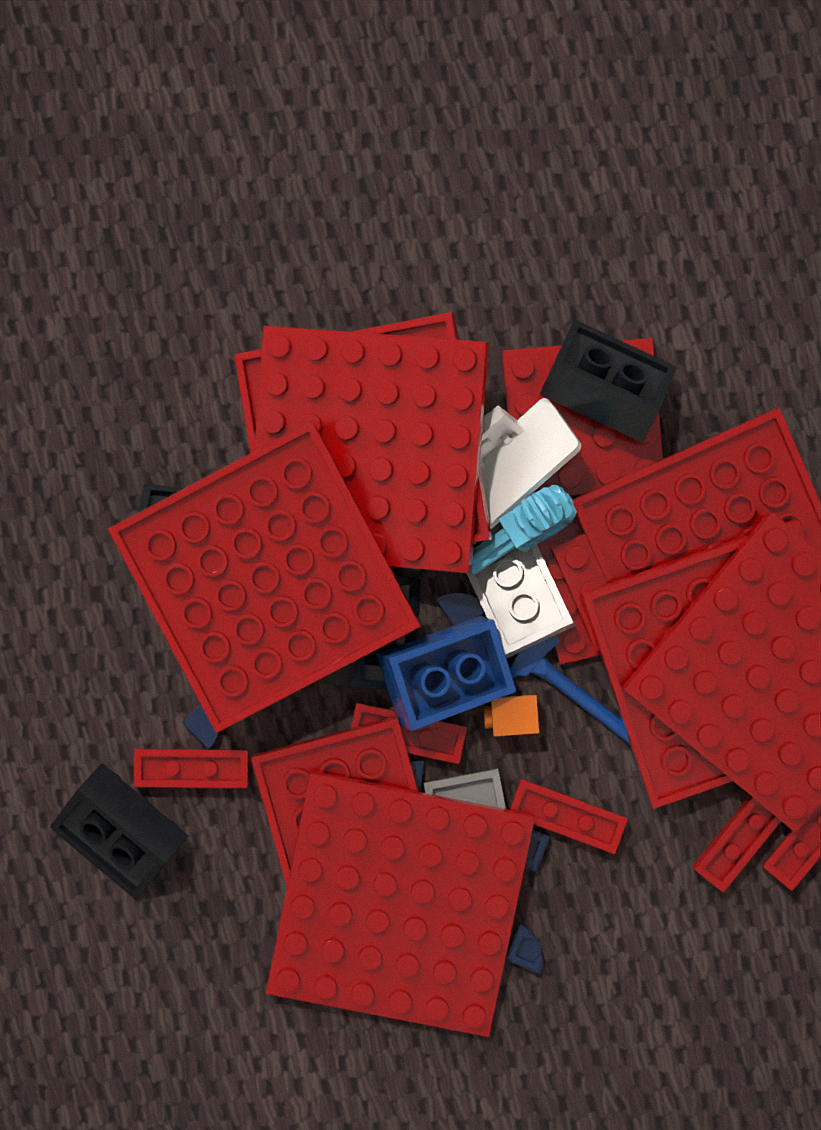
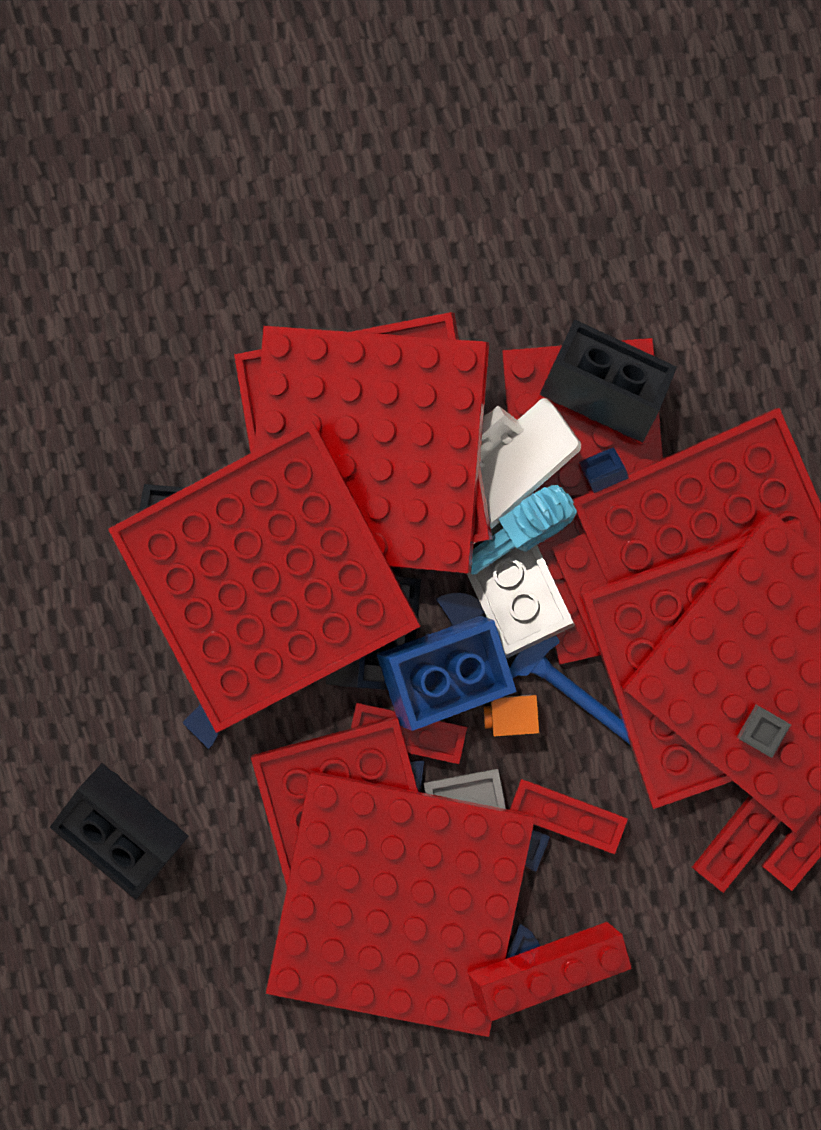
red plate [134,749,249,788] -> none
none -> red brick [468,922,632,1021]
none -> dark blue tile [579,447,629,493]
none -> dark grey tile [737,704,791,758]

